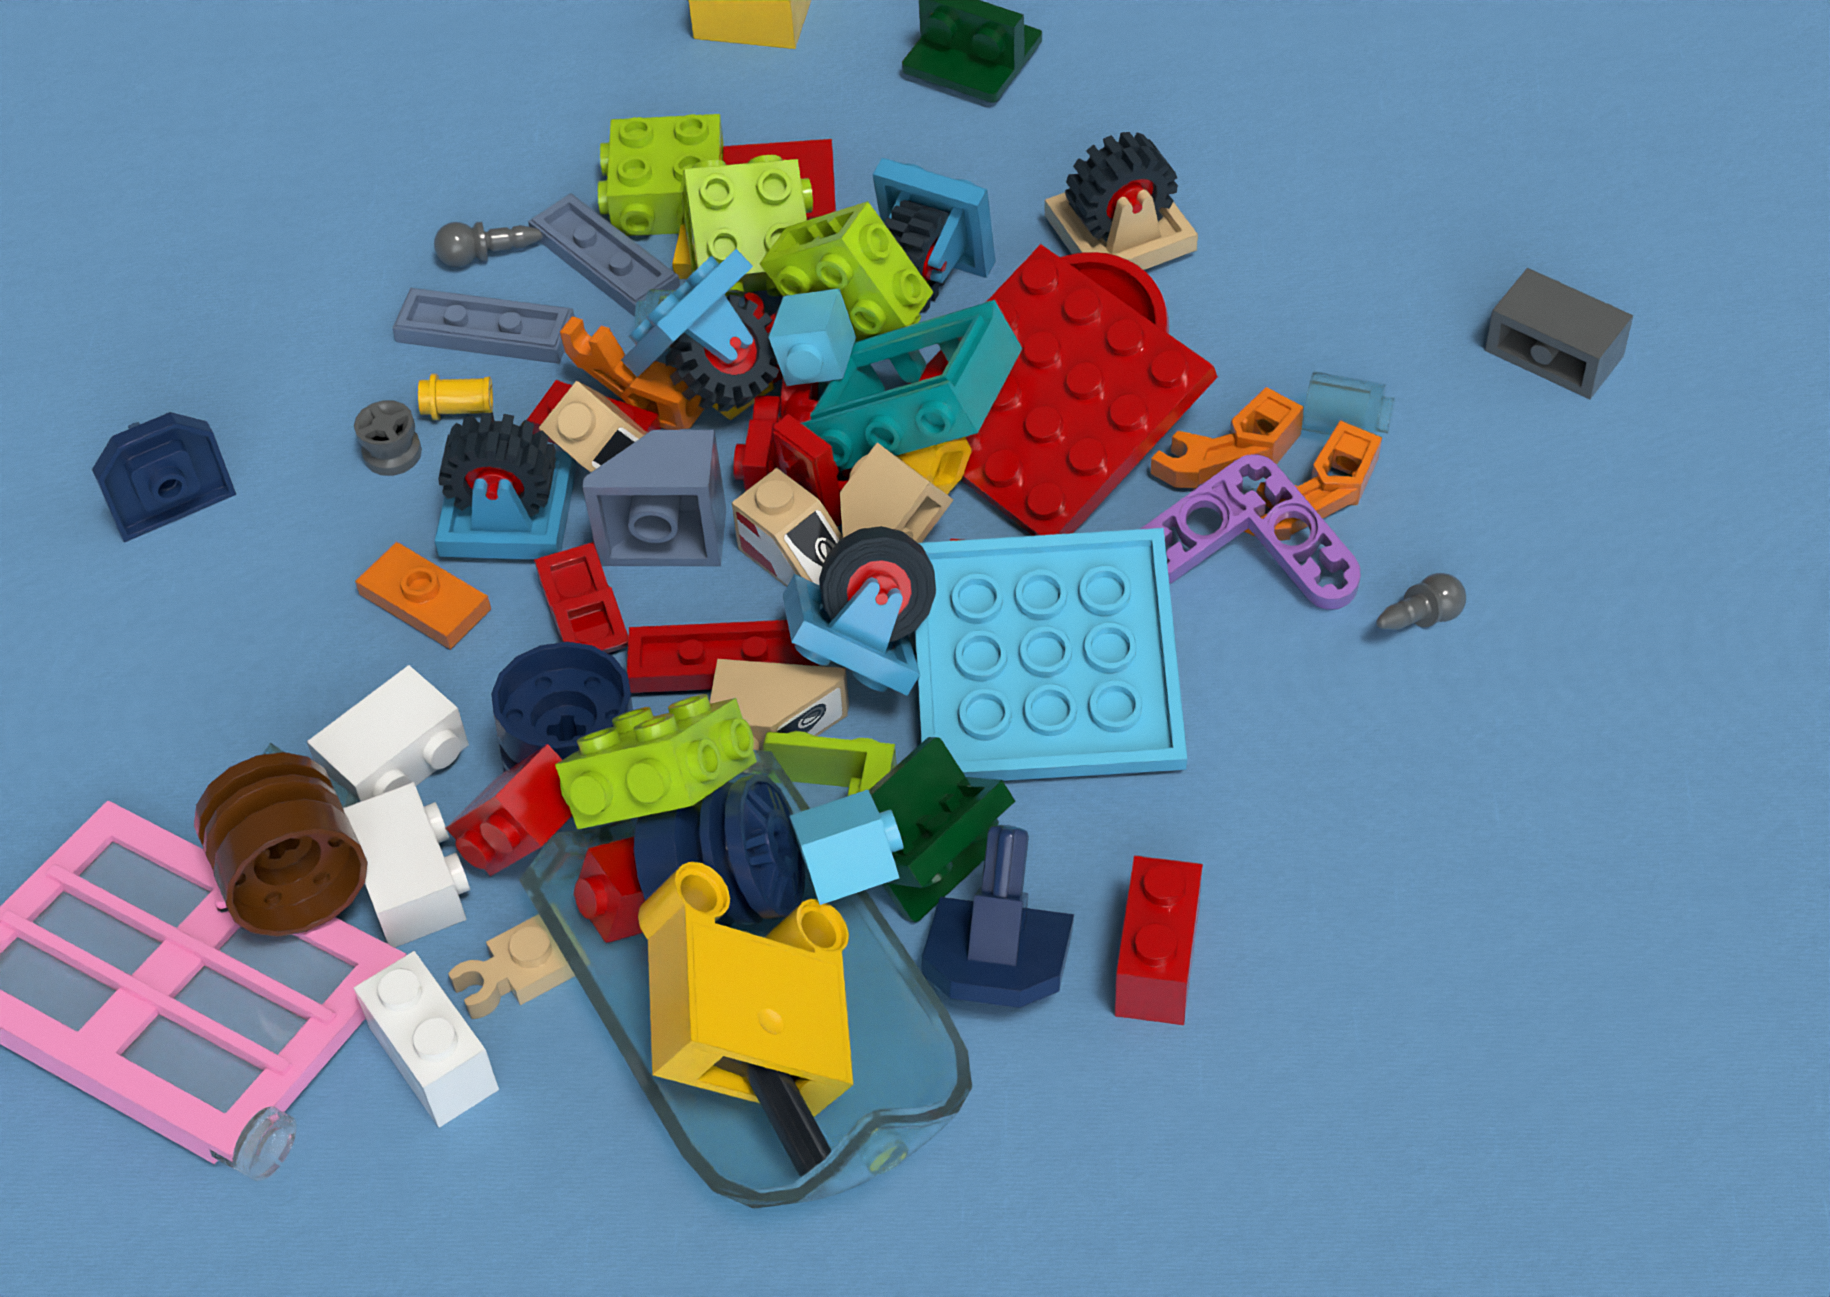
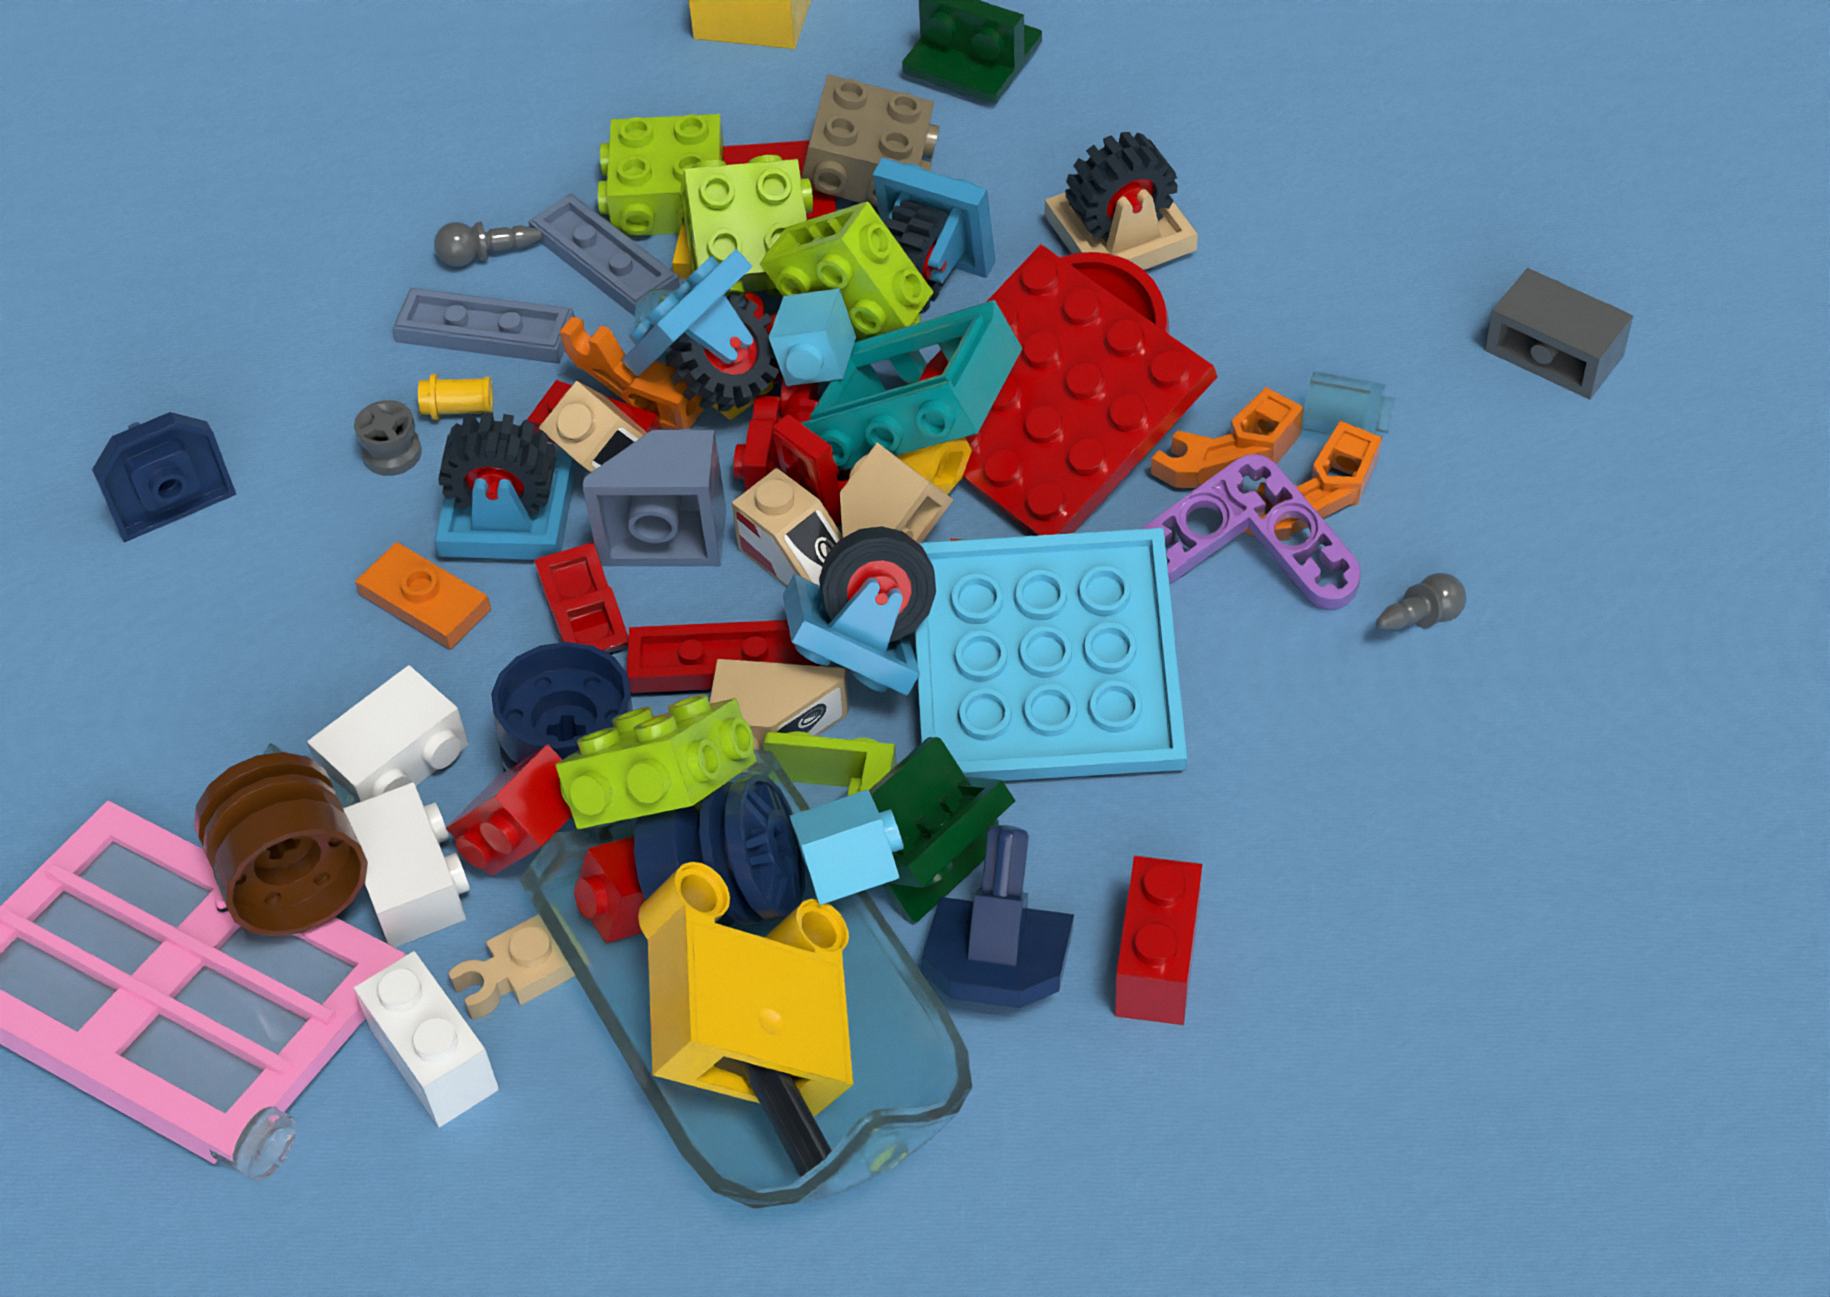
none -> dark tan brick [801,74,940,207]

